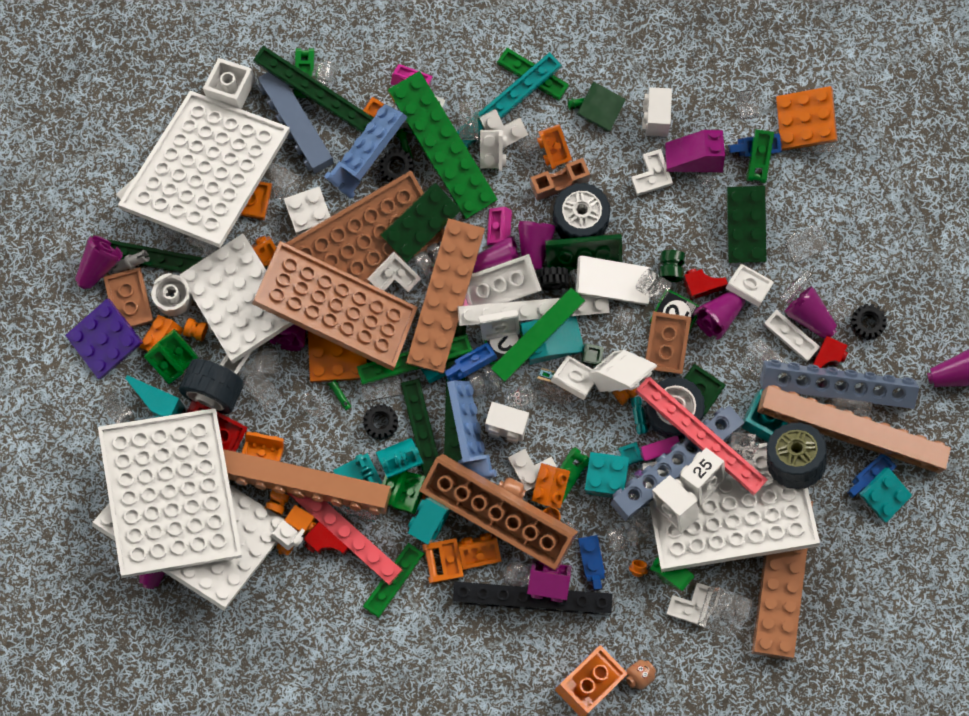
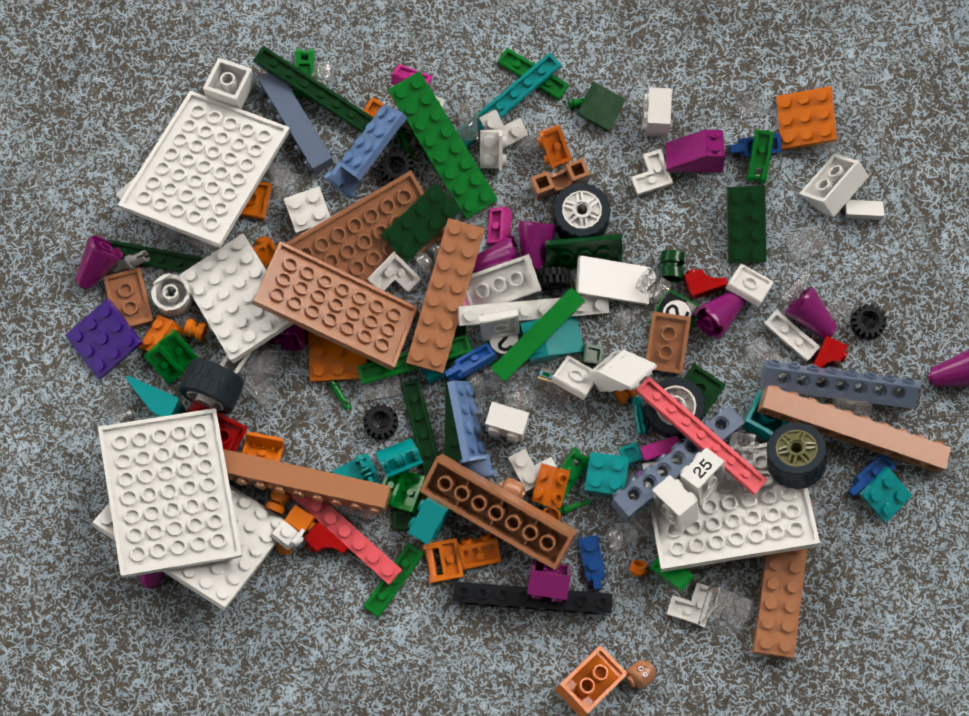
clear head [503,562,531,587] -> none
none -> dark green tile [392,511,412,531]
none -> green piece [557,499,590,517]
none -> white slope [799,154,869,217]
none -> white slope [844,200,884,220]

